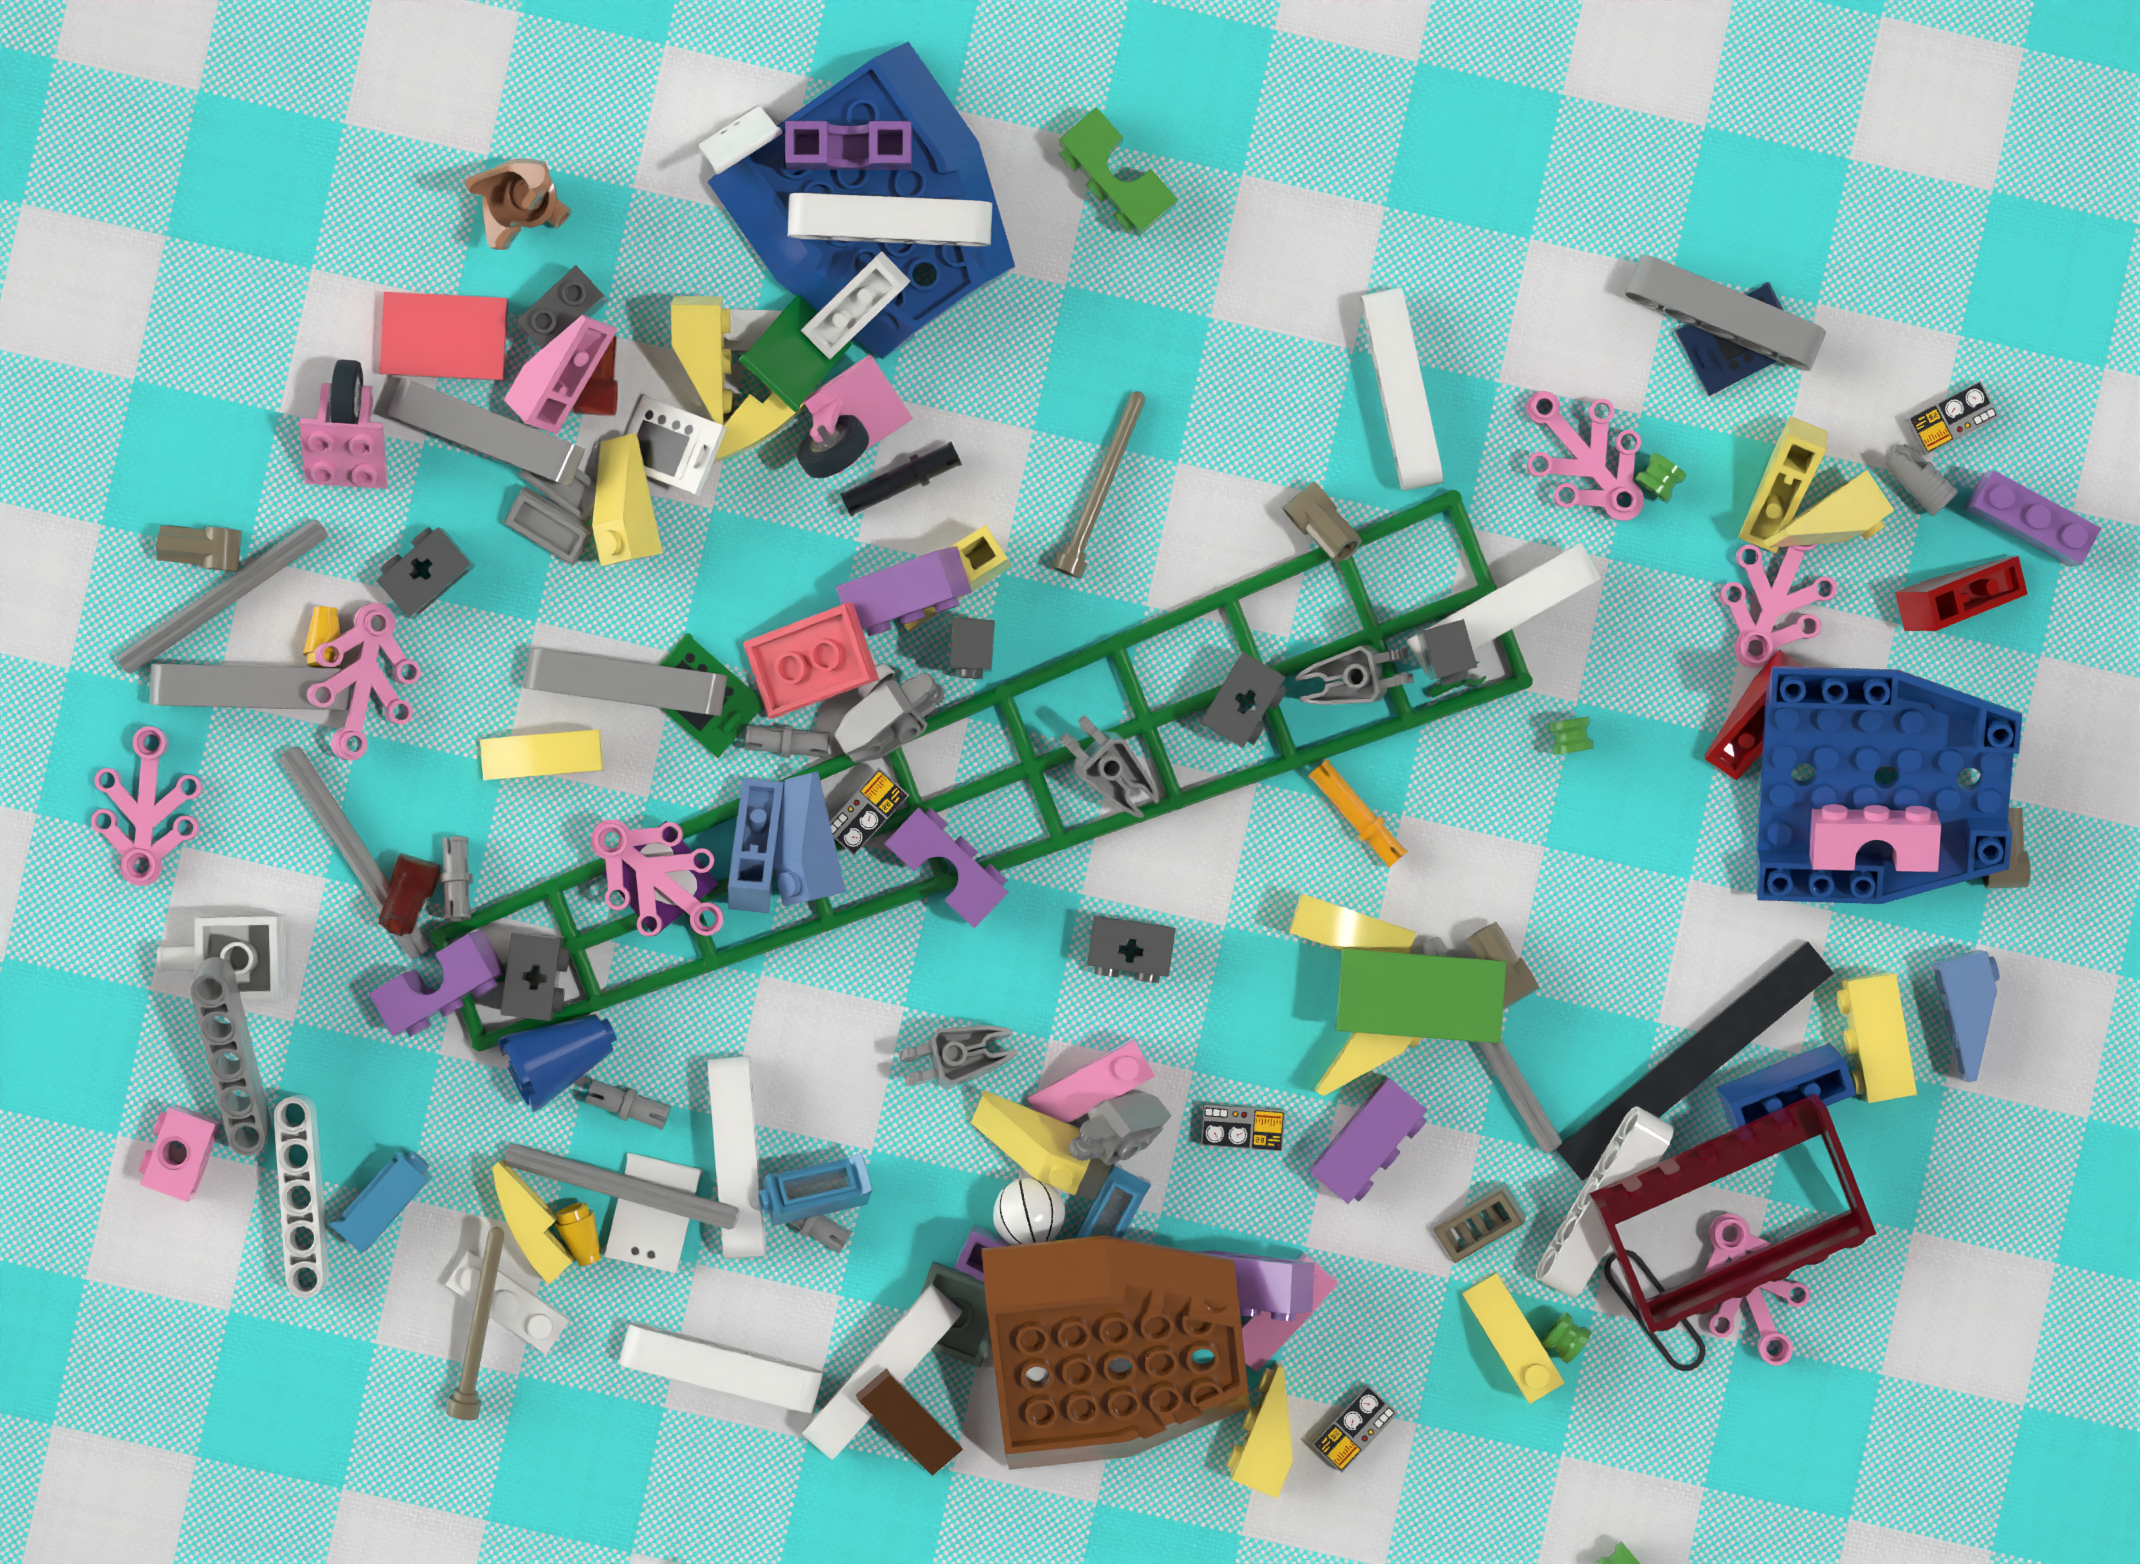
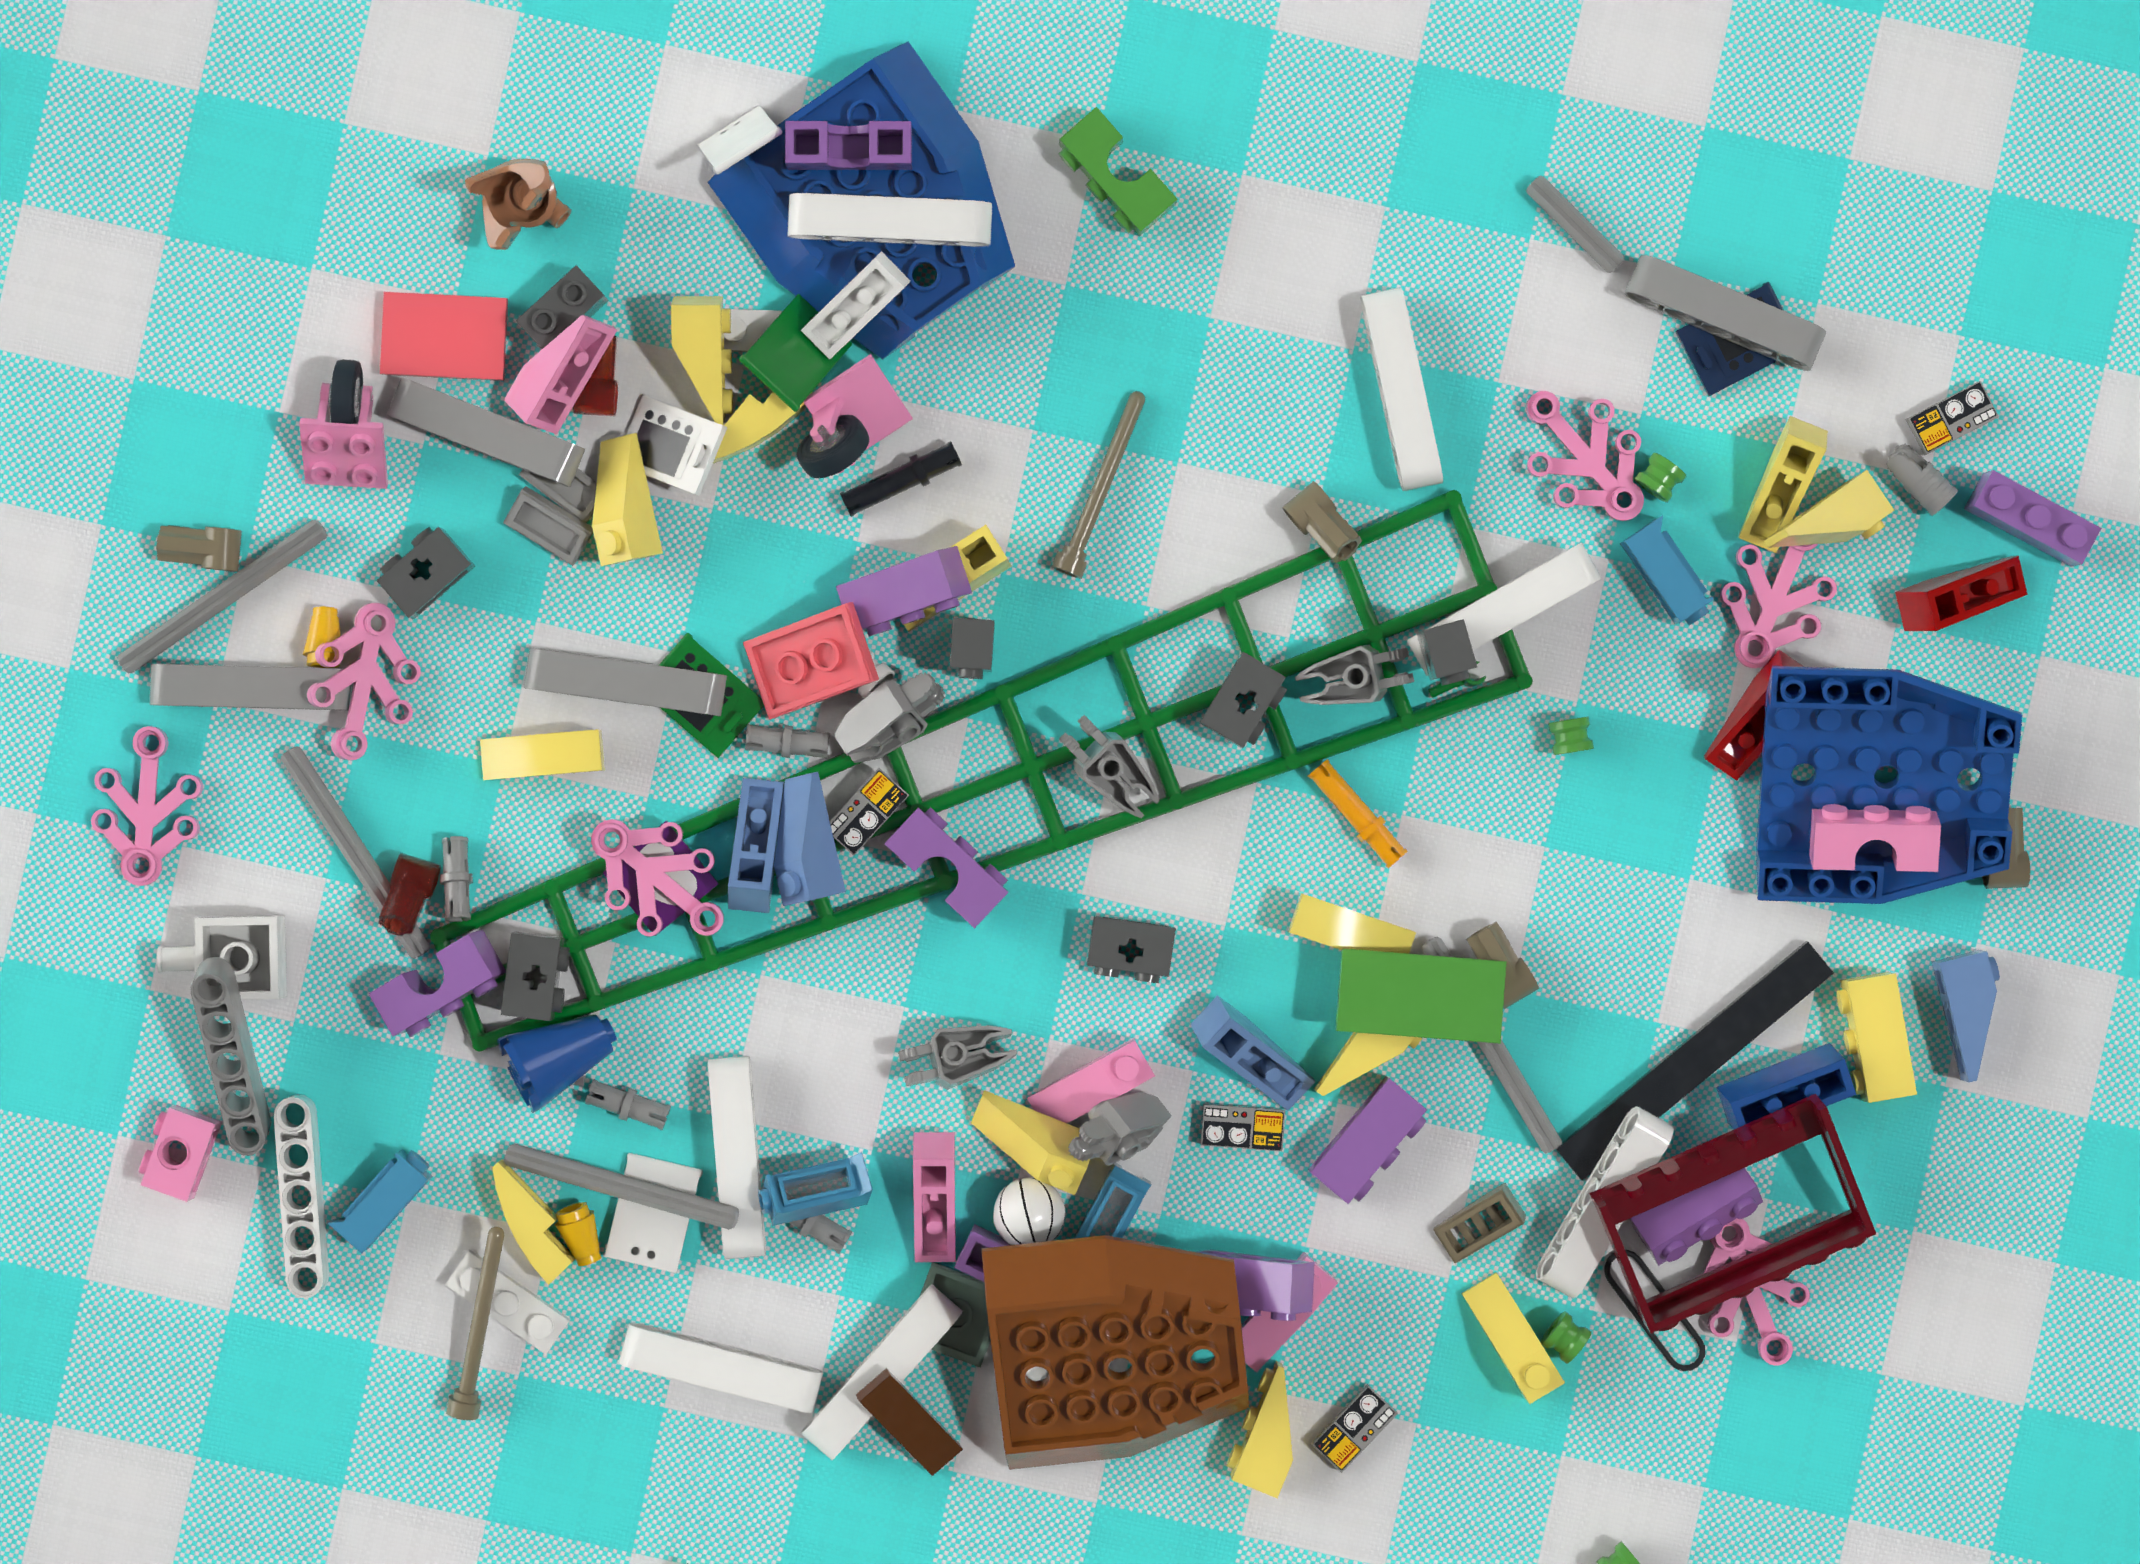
none -> bright pink slope [913,1132,956,1262]
none -> medium blue slope [1190,995,1315,1111]
none -> light grey axle [1526,175,1624,273]
none -> dark azure window [1620,515,1714,625]
none -> medium lavender brick [1630,1168,1763,1266]

